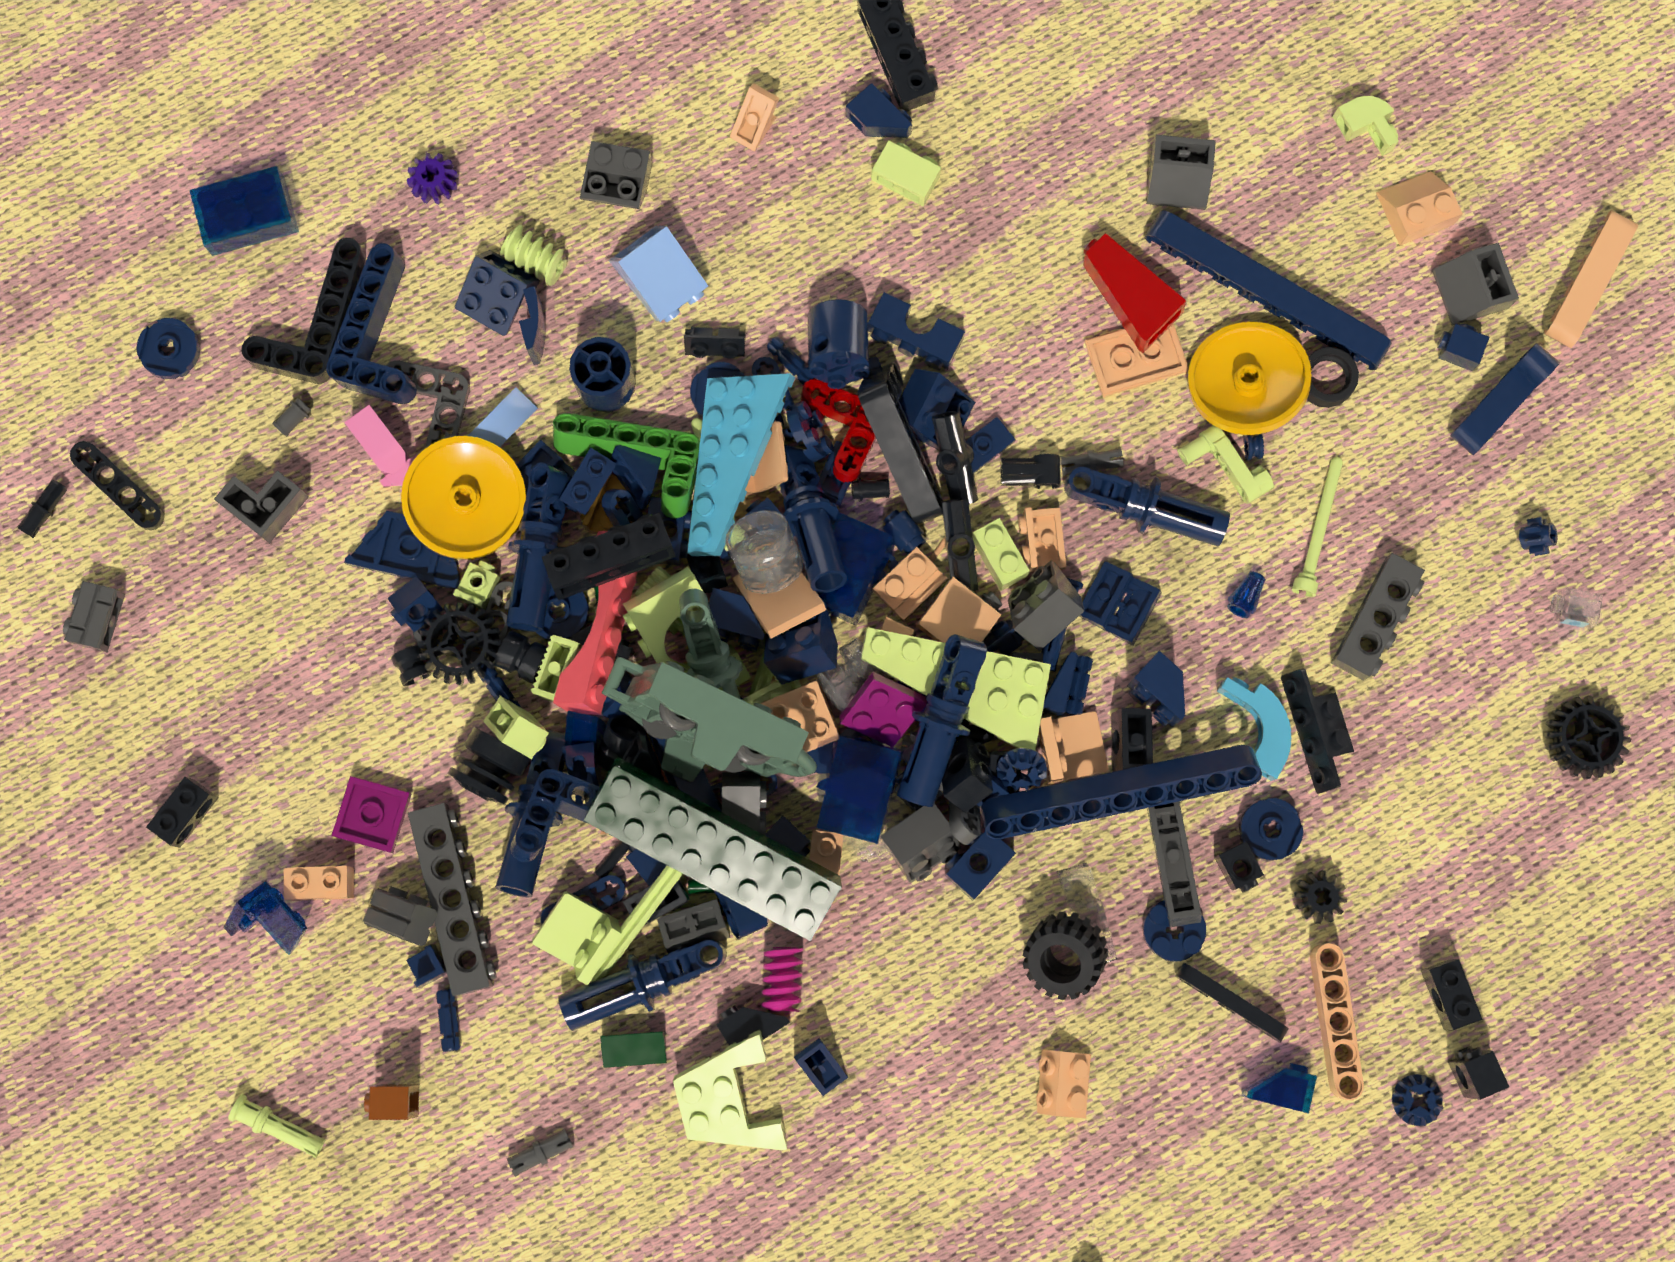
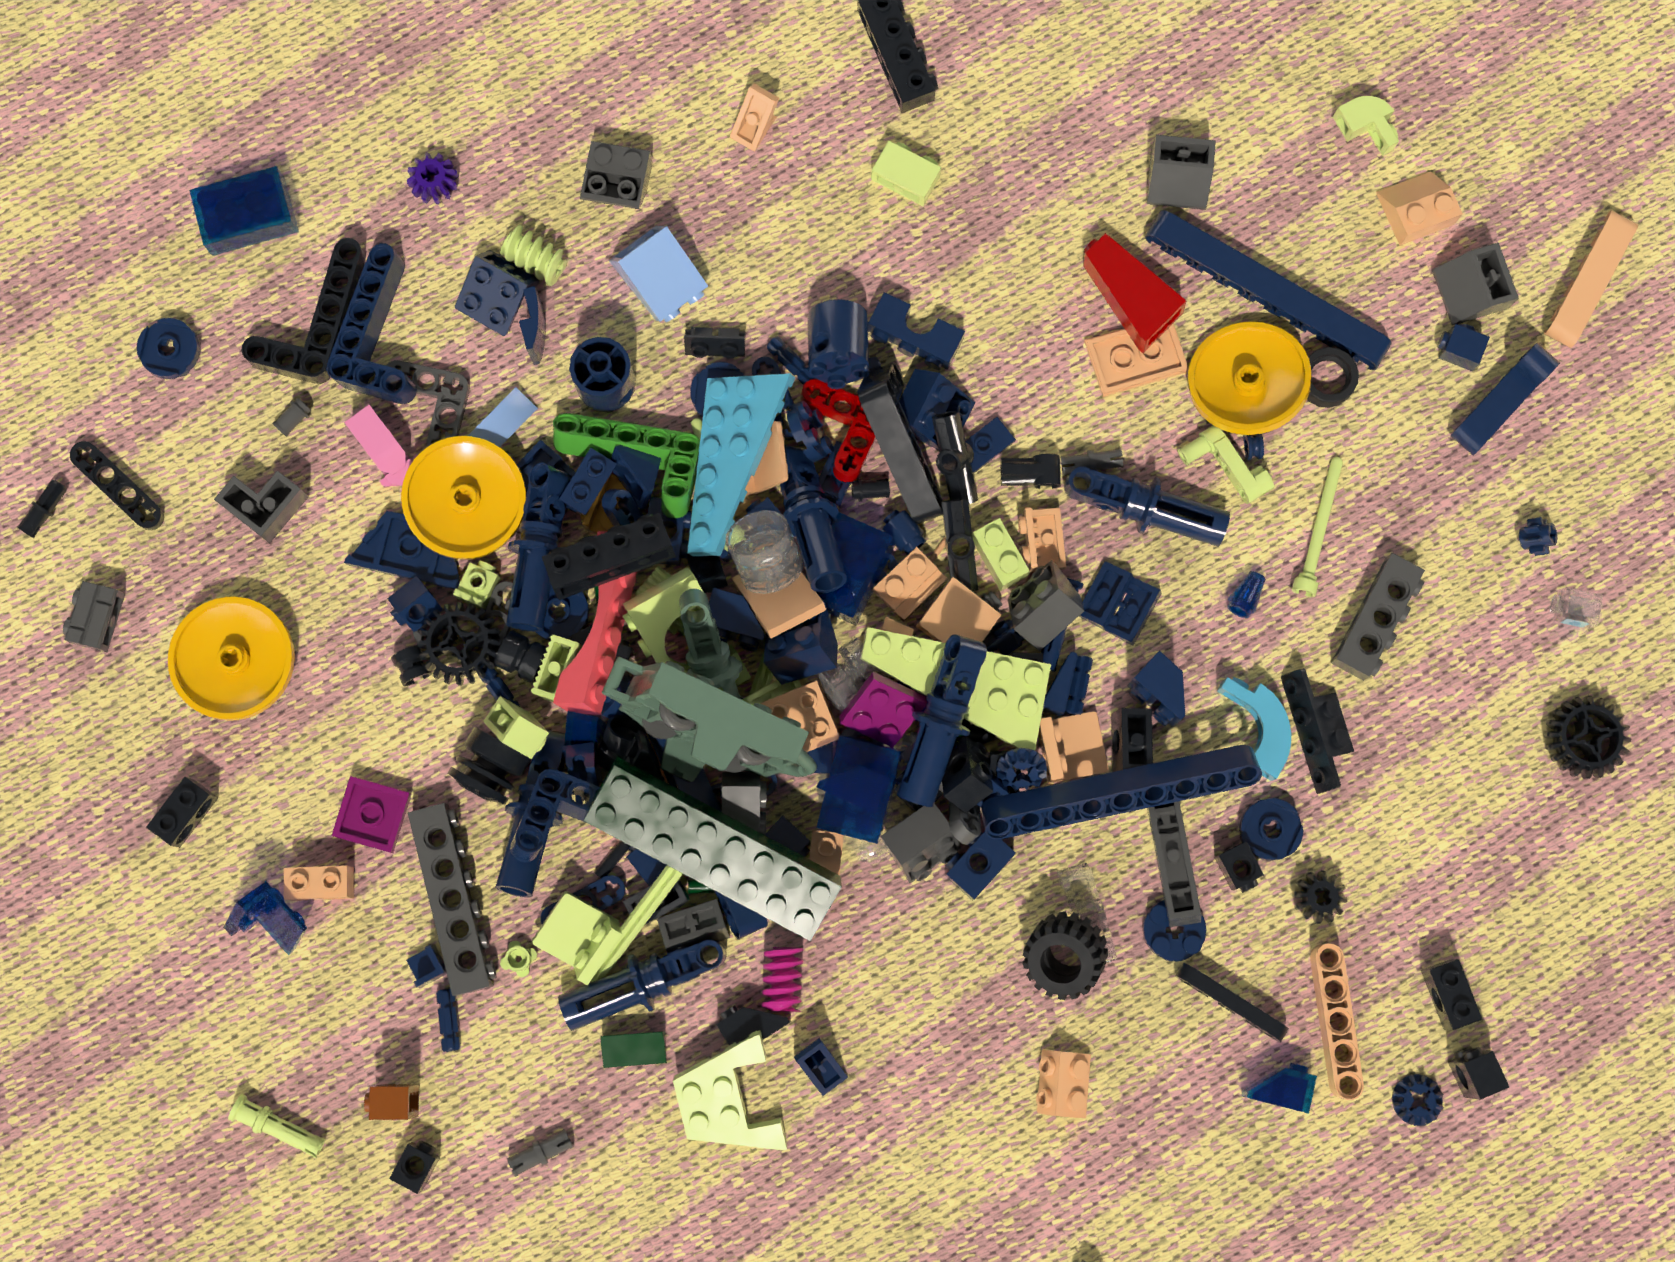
dark grey brick [363,886,437,946] -> none
dark blue slope [845,83,912,138] -> none
none -> yellow dish [168,596,295,721]
none -> black brick [389,1140,440,1194]
none -> yellowish green plate [500,941,537,977]

